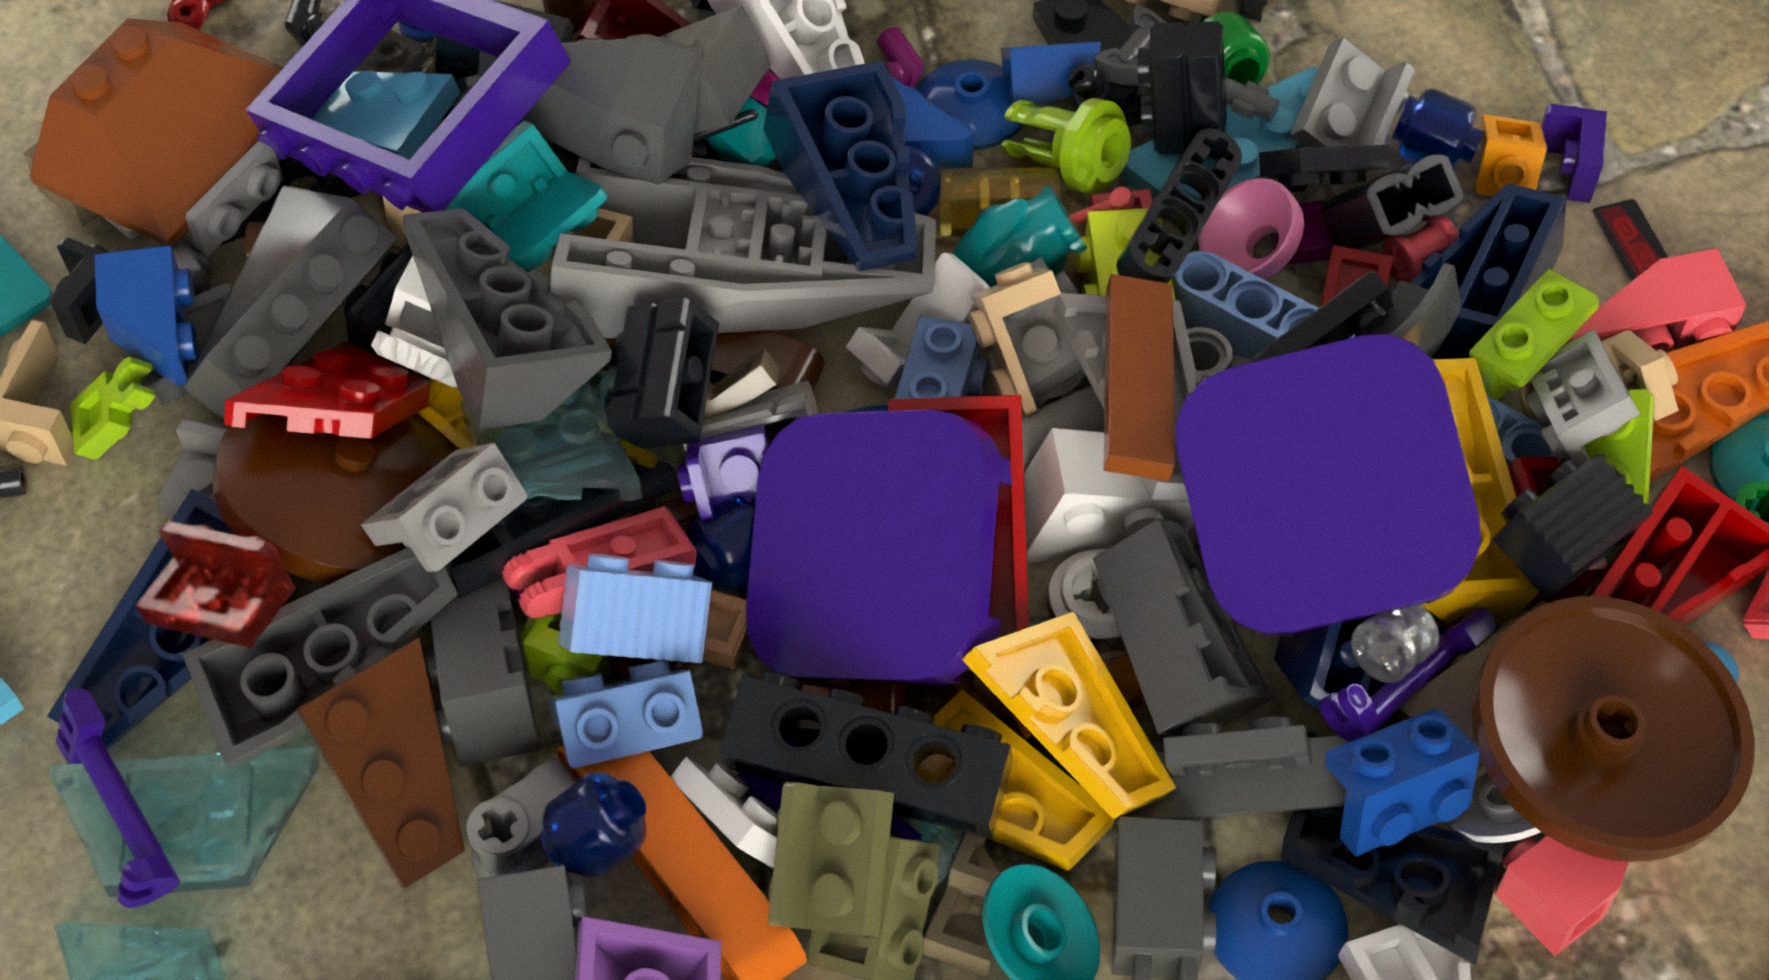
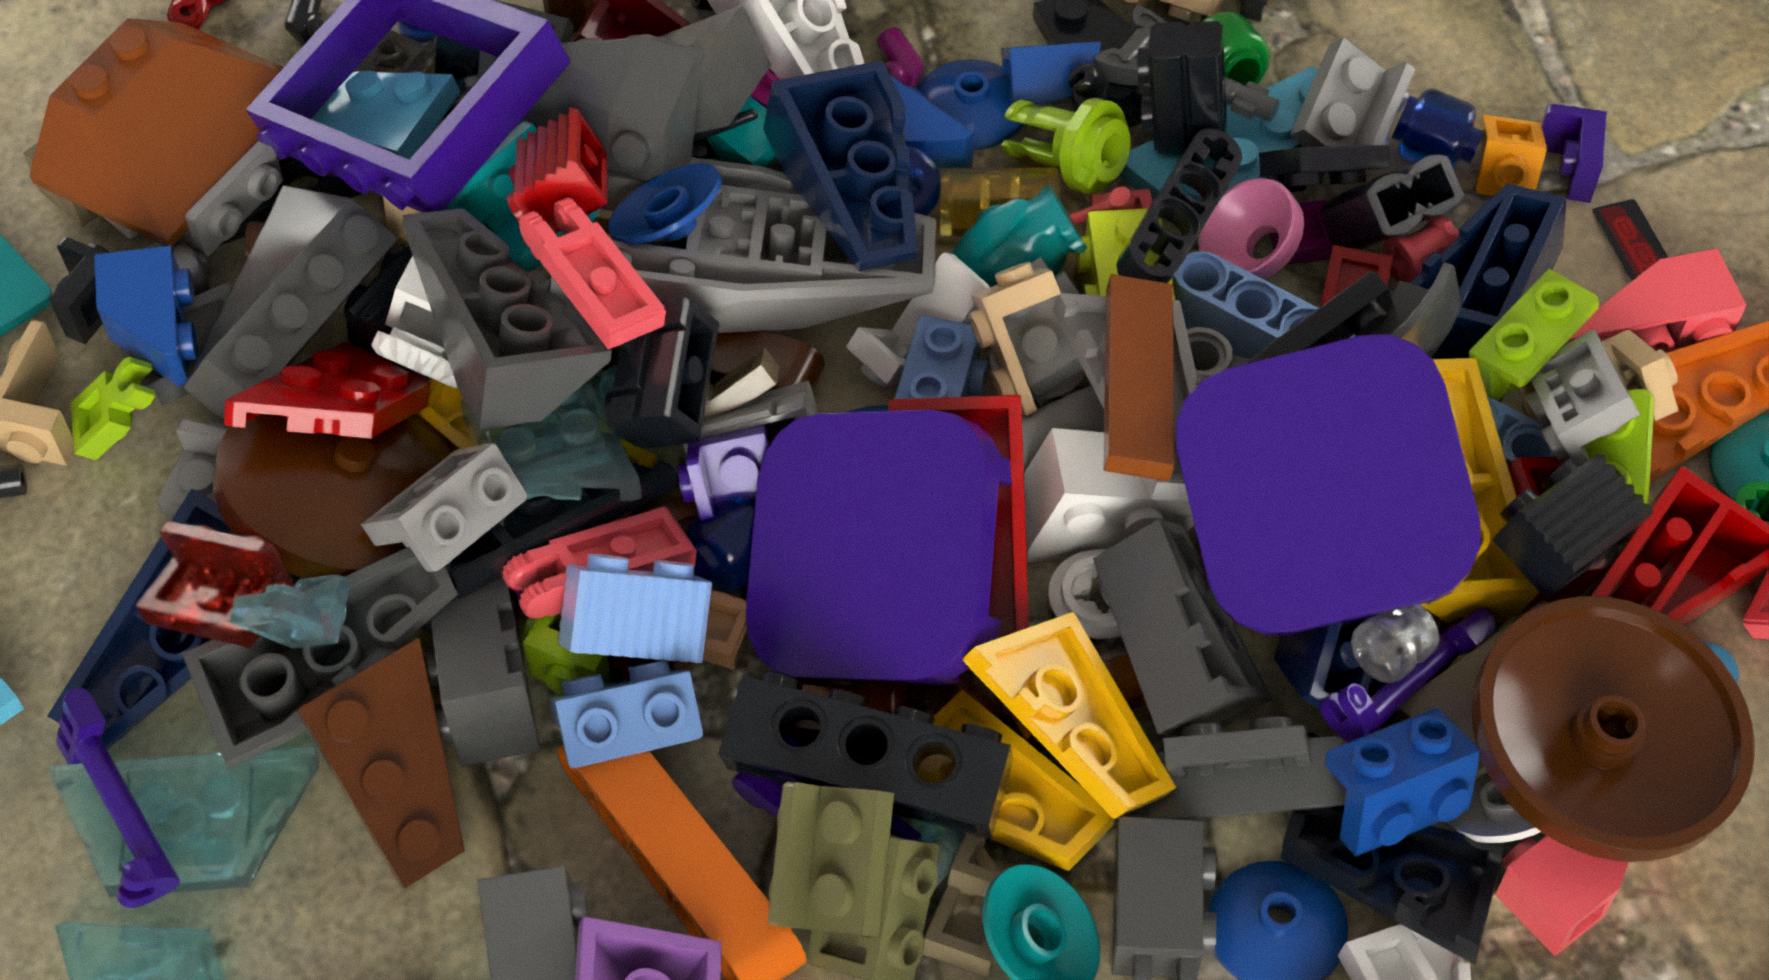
light grey piece [466,760,603,879] -> none
clear blue head [541,772,647,878] -> none
white wing [671,757,778,868] -> none
none -> clear light blue bracket [229,574,351,648]
none -> red brick [507,107,608,234]
none -> coral hinge [518,197,666,350]
none -> blue dish [608,163,722,245]

